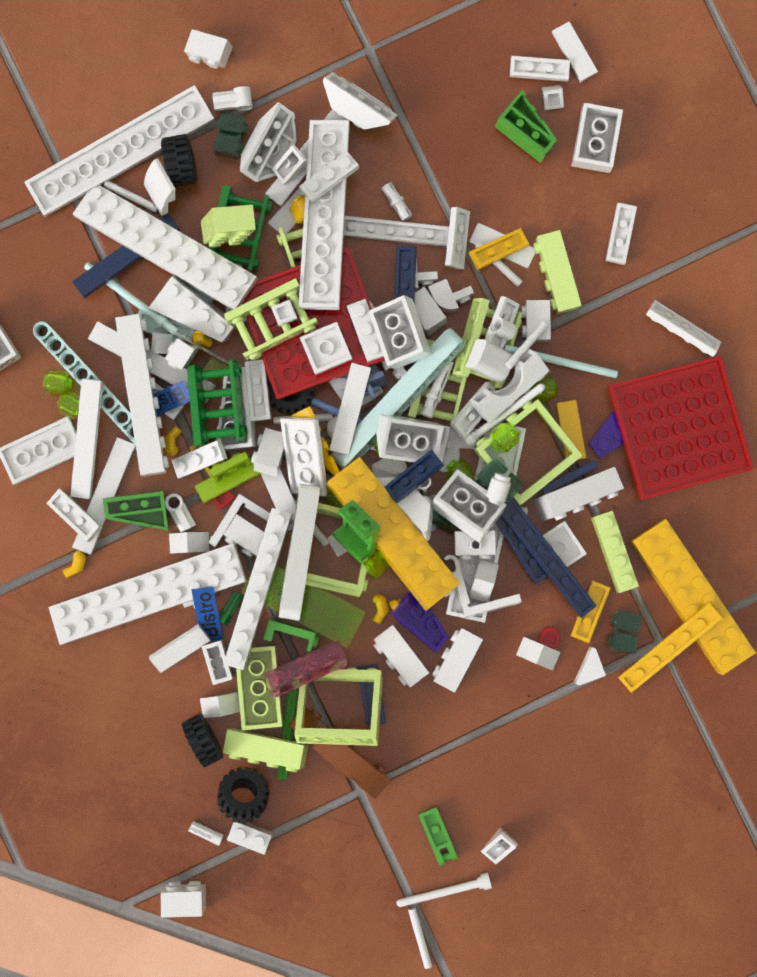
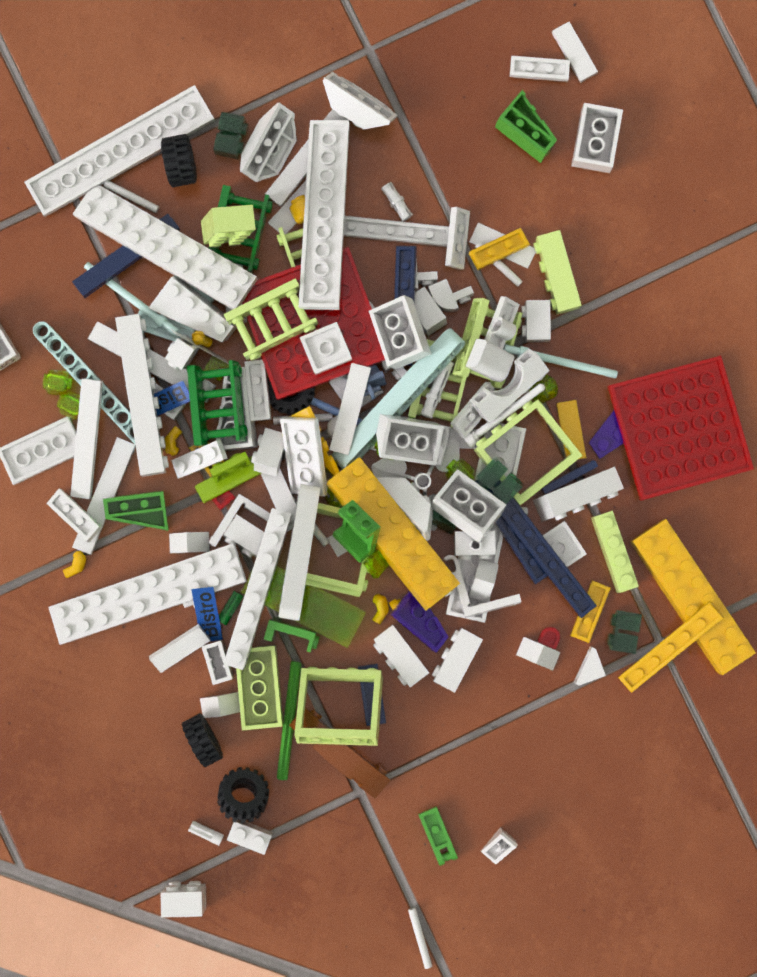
white slope [144,158,175,216] -> none
white tile [151,333,173,354] -> none
white piece [165,494,196,533] -> none
white brick [184,29,233,69] -> none
white piece [213,86,253,111] -> none
yellowish green brick [223,728,309,772] -> none
clear pink brick [264,640,347,699] -> none
white tile [271,300,298,327] -> none
white slope [272,145,307,185] -> none
white plate [299,151,359,203] -> none
white plate [347,299,384,363] -> none
dark blue tile [384,449,444,503] -> none
white piece [397,873,492,907] -> none
white brick [486,473,511,505] -> none
clear neon green head [490,423,520,453] -> none
white bar [505,321,548,369] -> none
white slope [541,85,564,110] -> none
white plate [605,203,637,265] -> none
white plate [646,300,721,357] -> none

